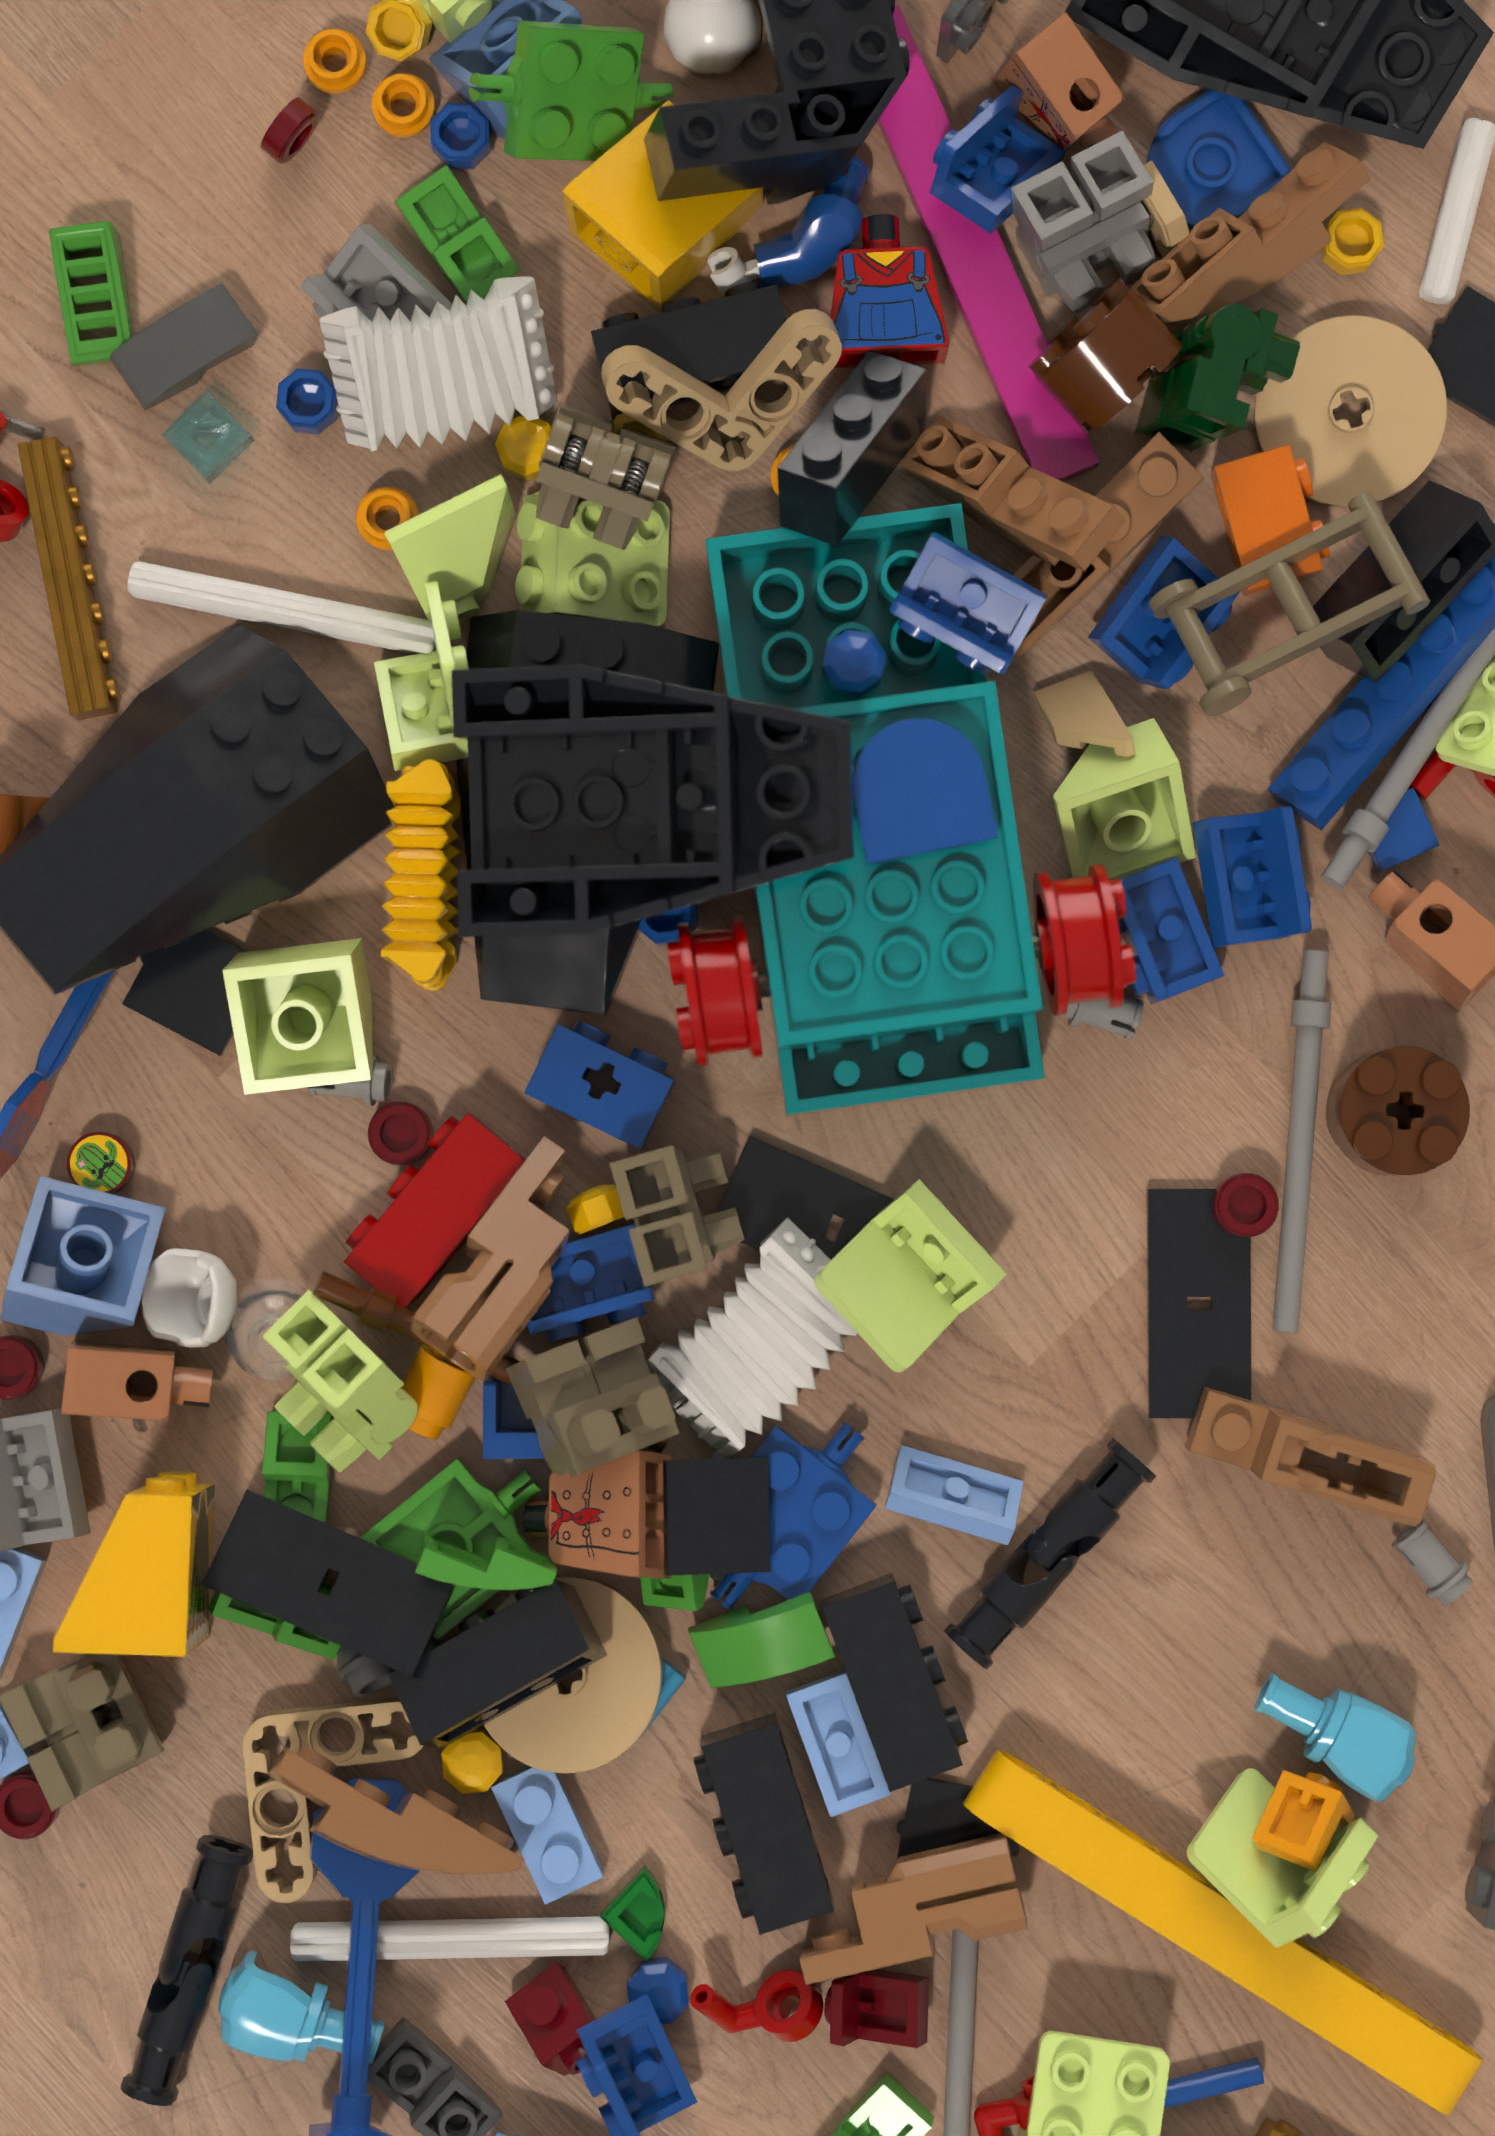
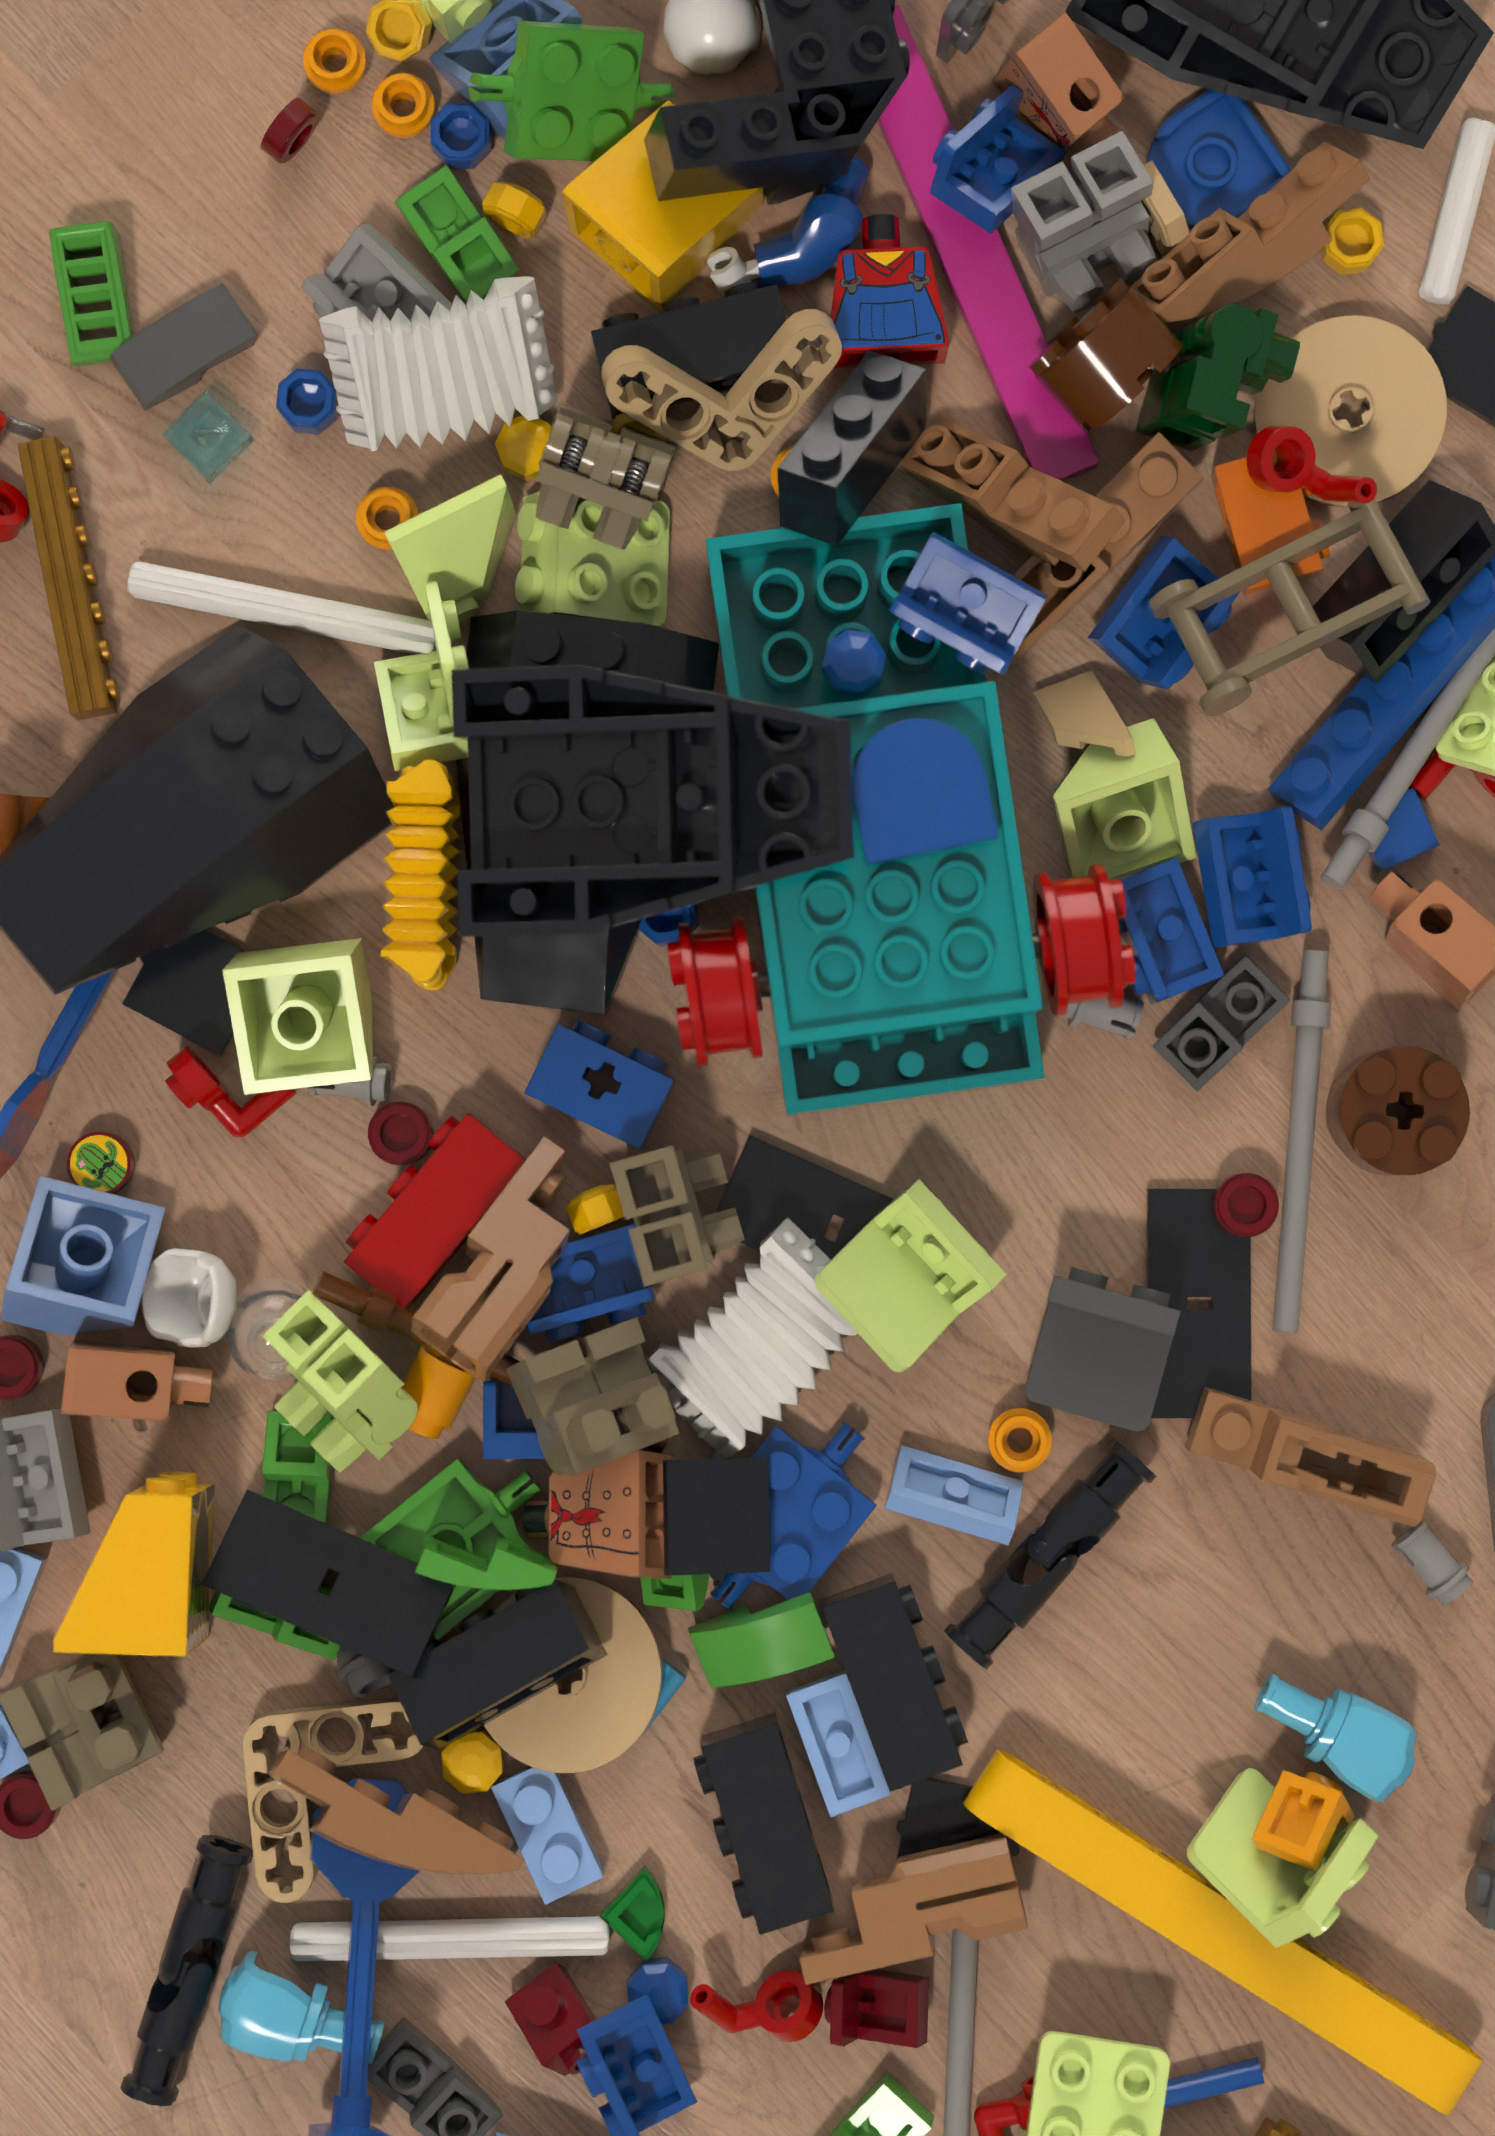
none -> red plate [165,1045,297,1138]
none -> yellow tile [482,182,547,239]
none -> light orange plate [987,1408,1052,1472]
none -> dark grey bracket [1025,1267,1181,1432]
none -> dark grey slope [1153,954,1291,1092]
none -> red plate [1246,426,1377,504]

